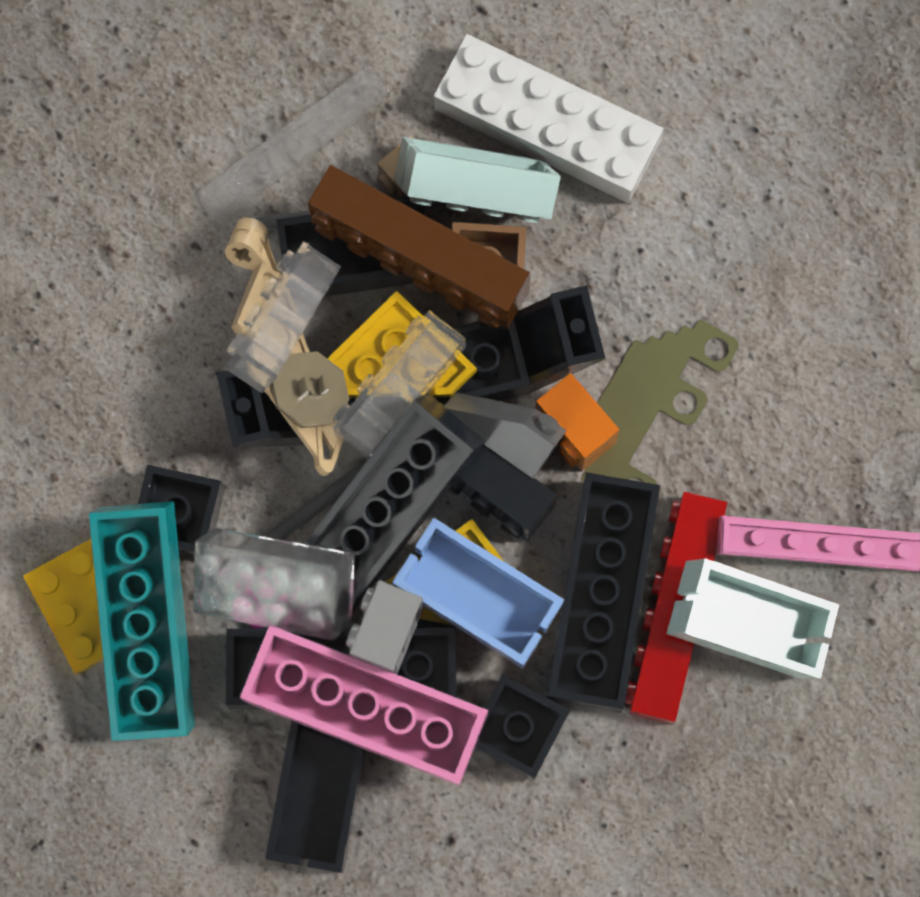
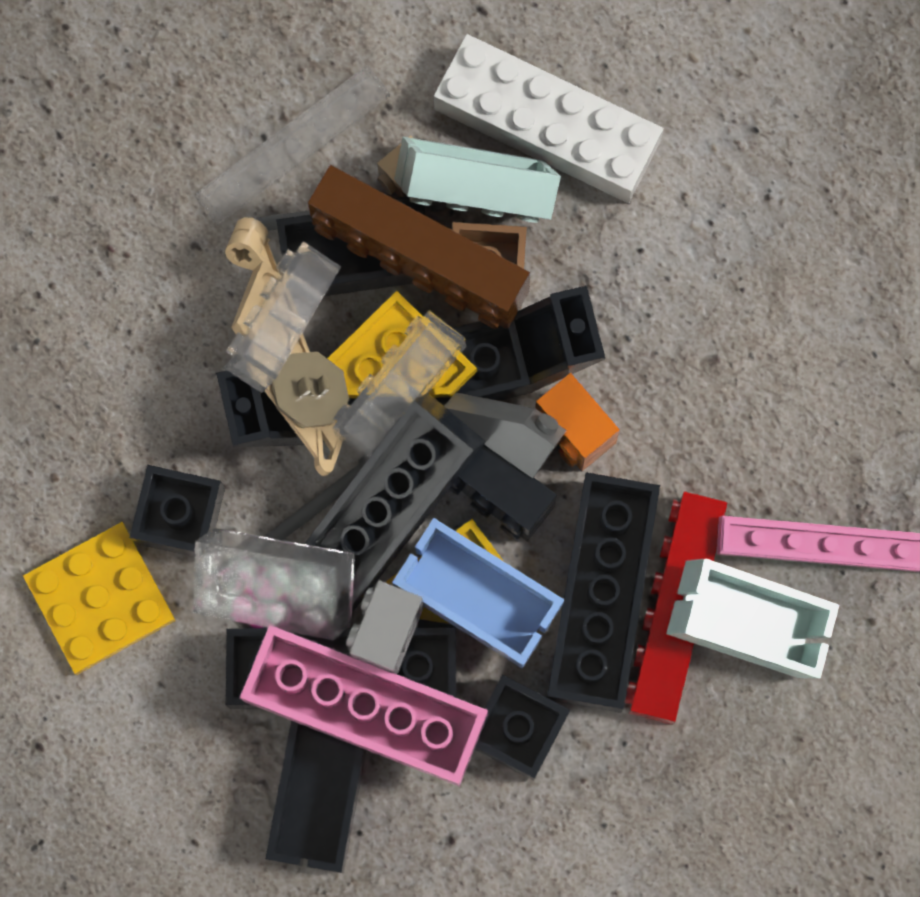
teal brick [89,501,196,741] -> none
olive piece [581,320,738,484] -> none

